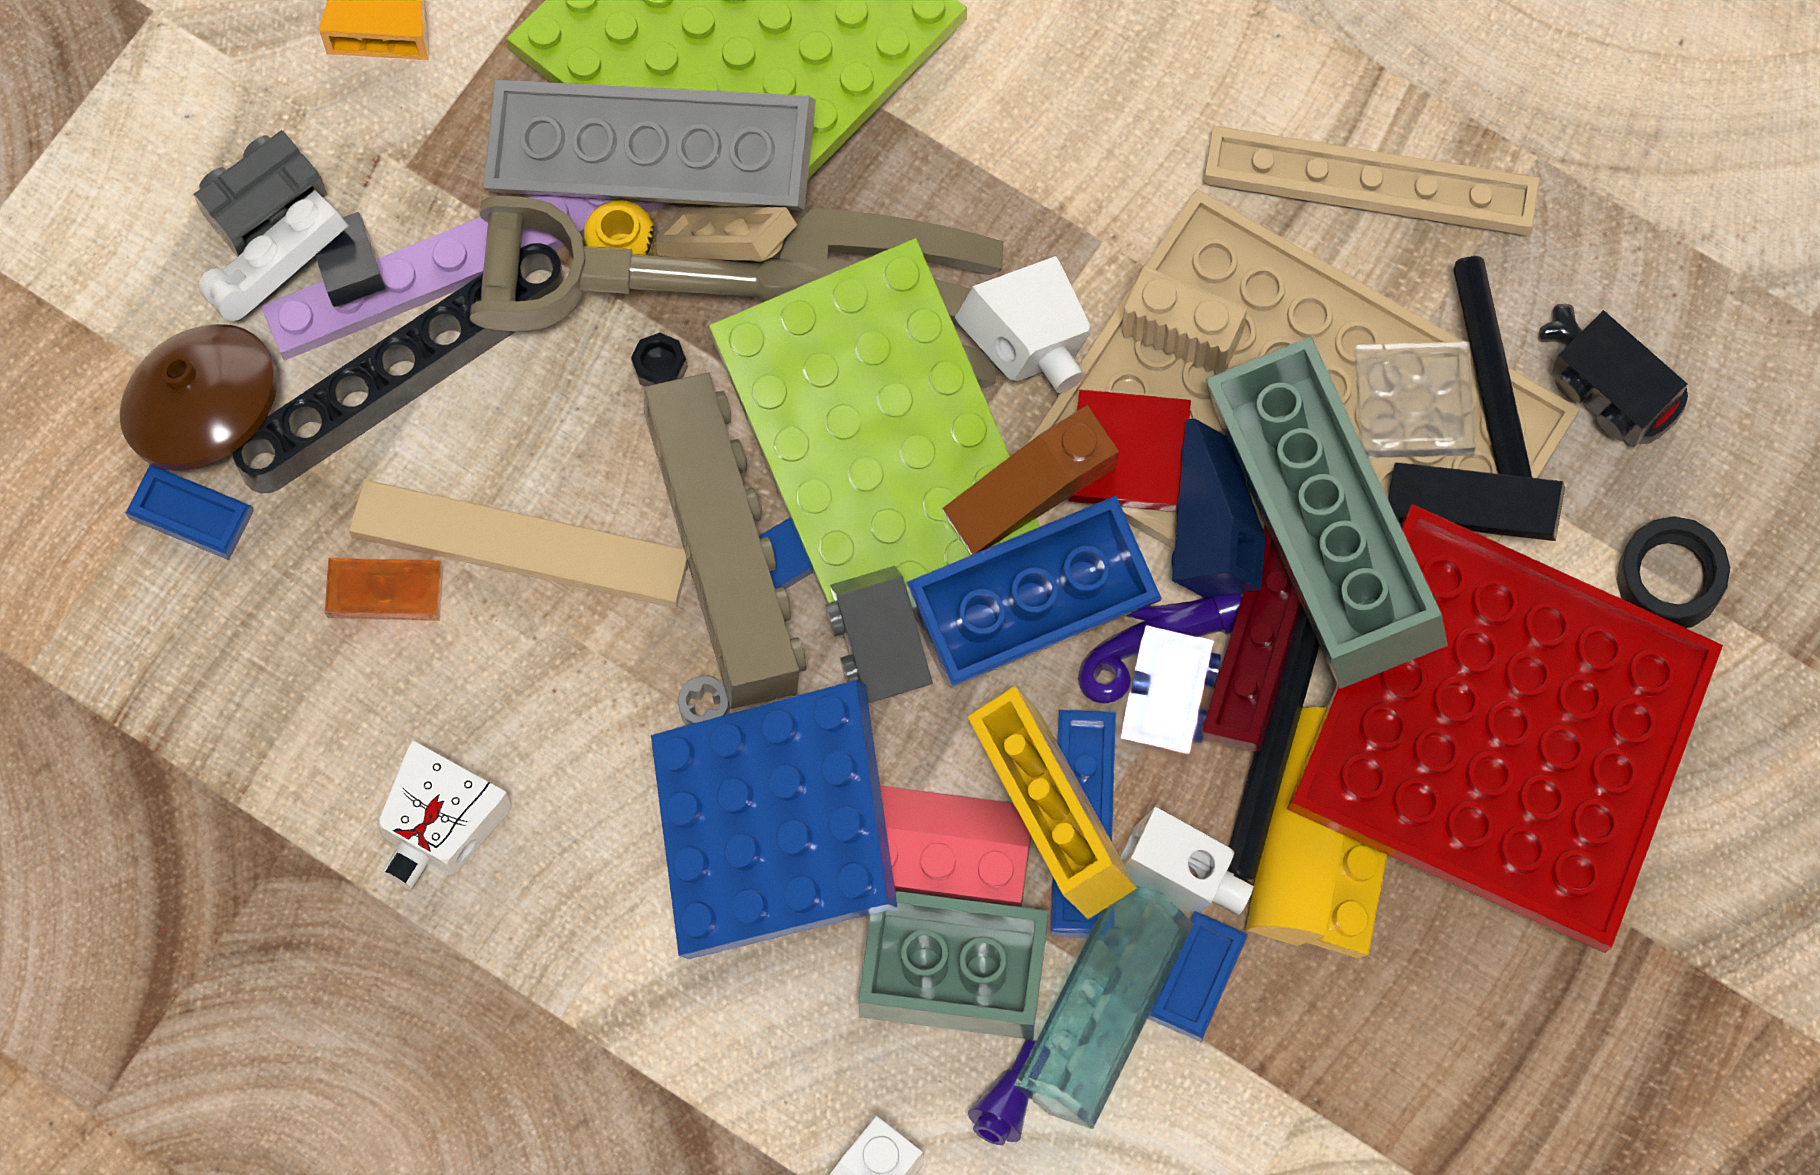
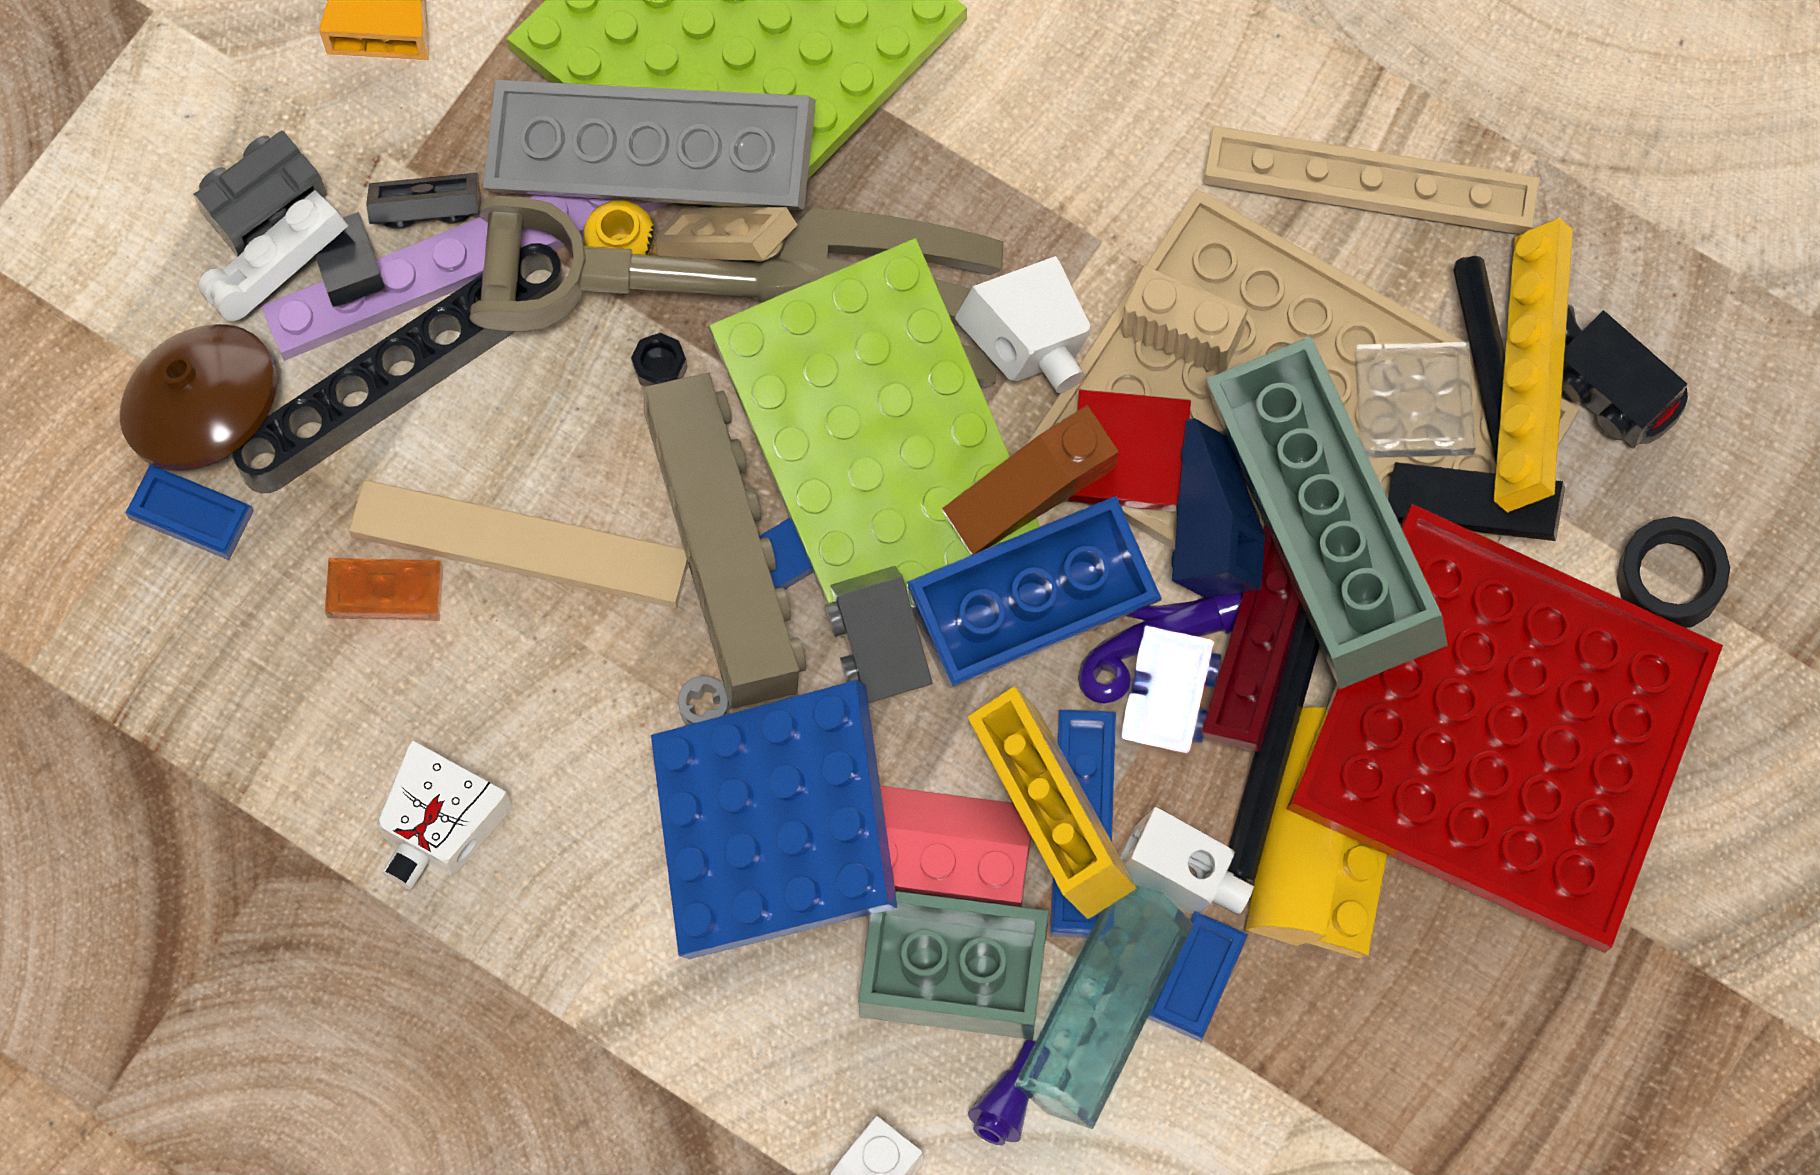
none -> black plate [366,172,481,228]
none -> yellow plate [1494,217,1573,513]

